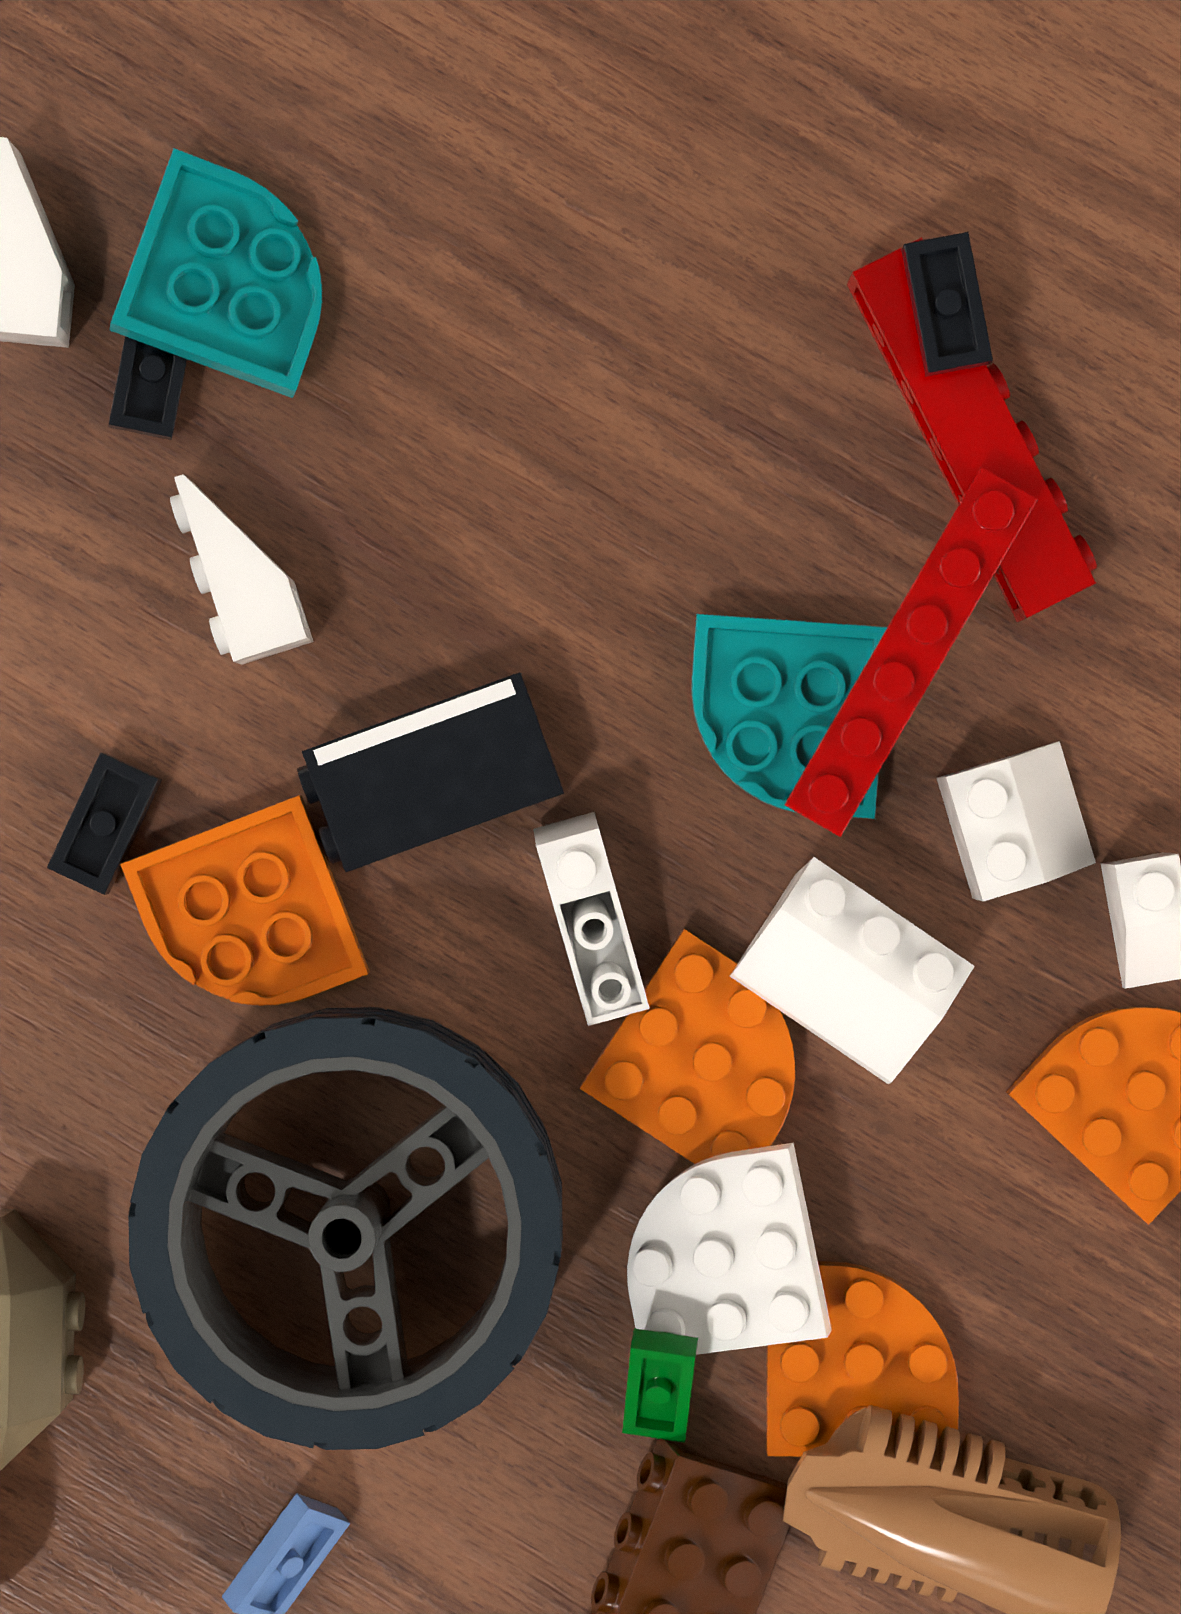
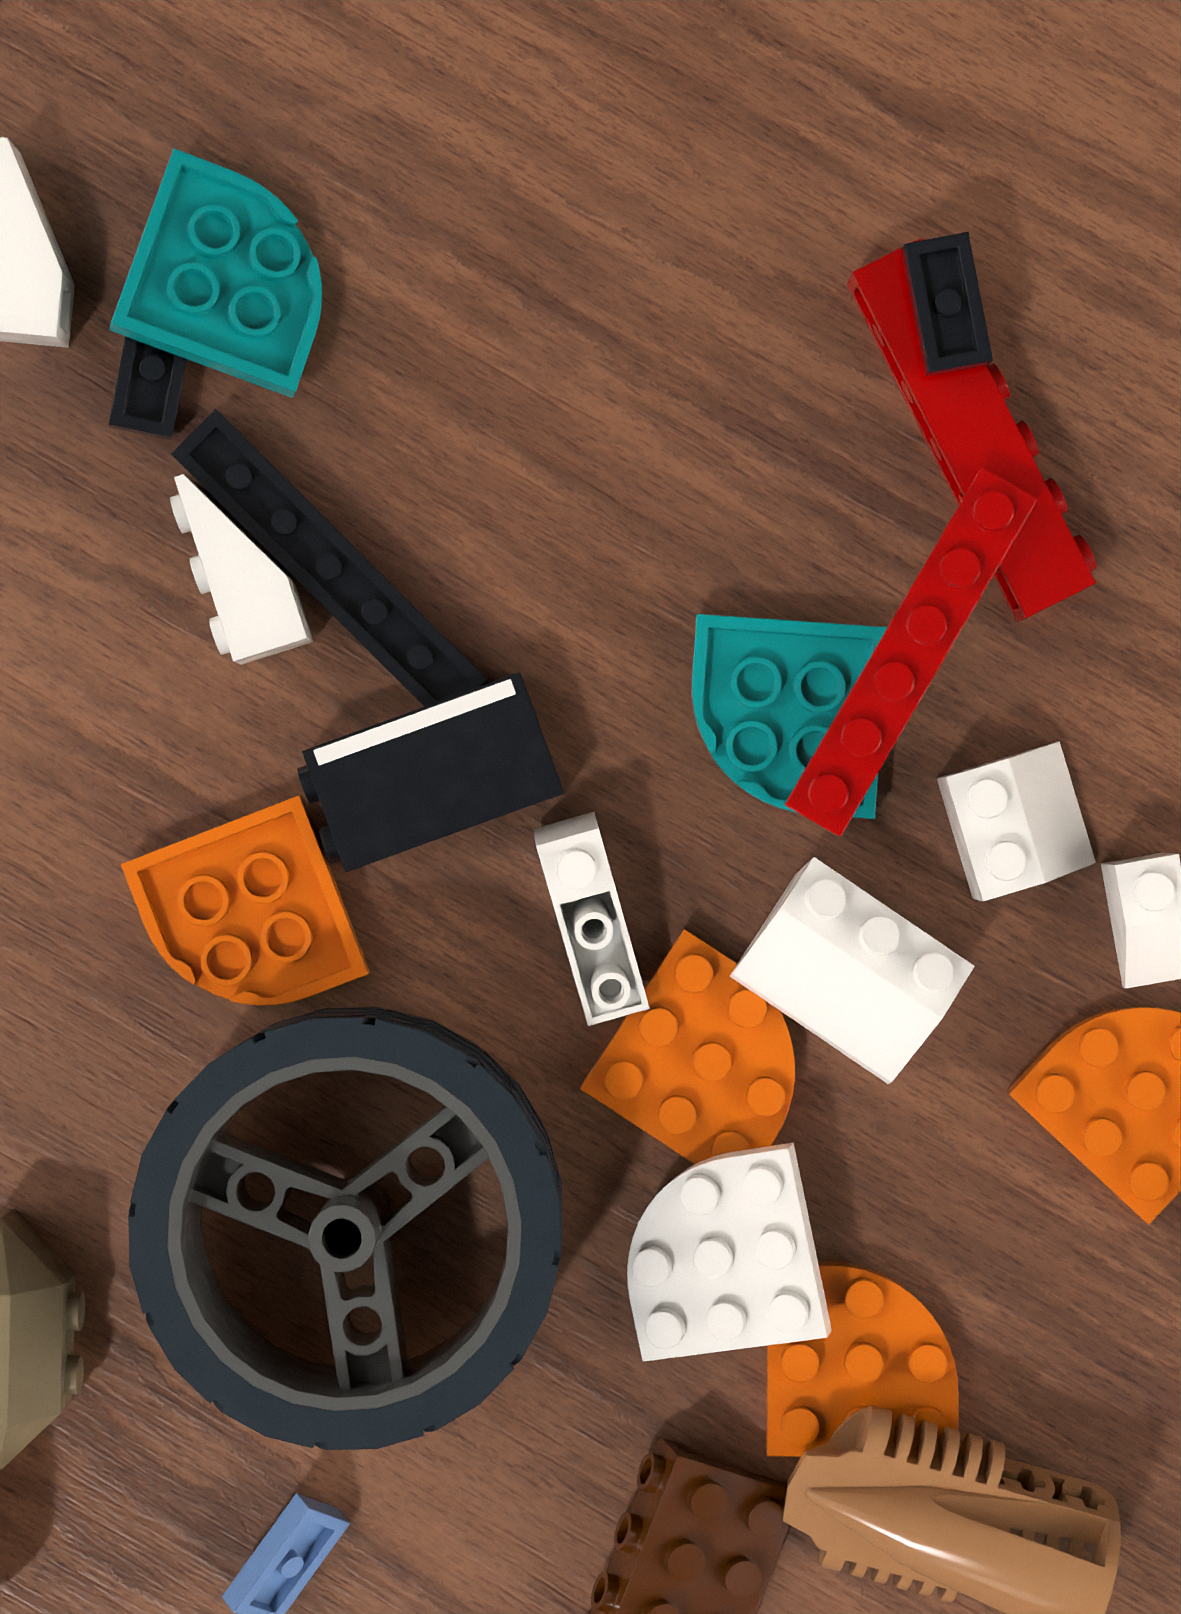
black plate [47,752,162,895] -> none
green plate [622,1328,698,1443] -> none
none -> black plate [171,409,488,707]

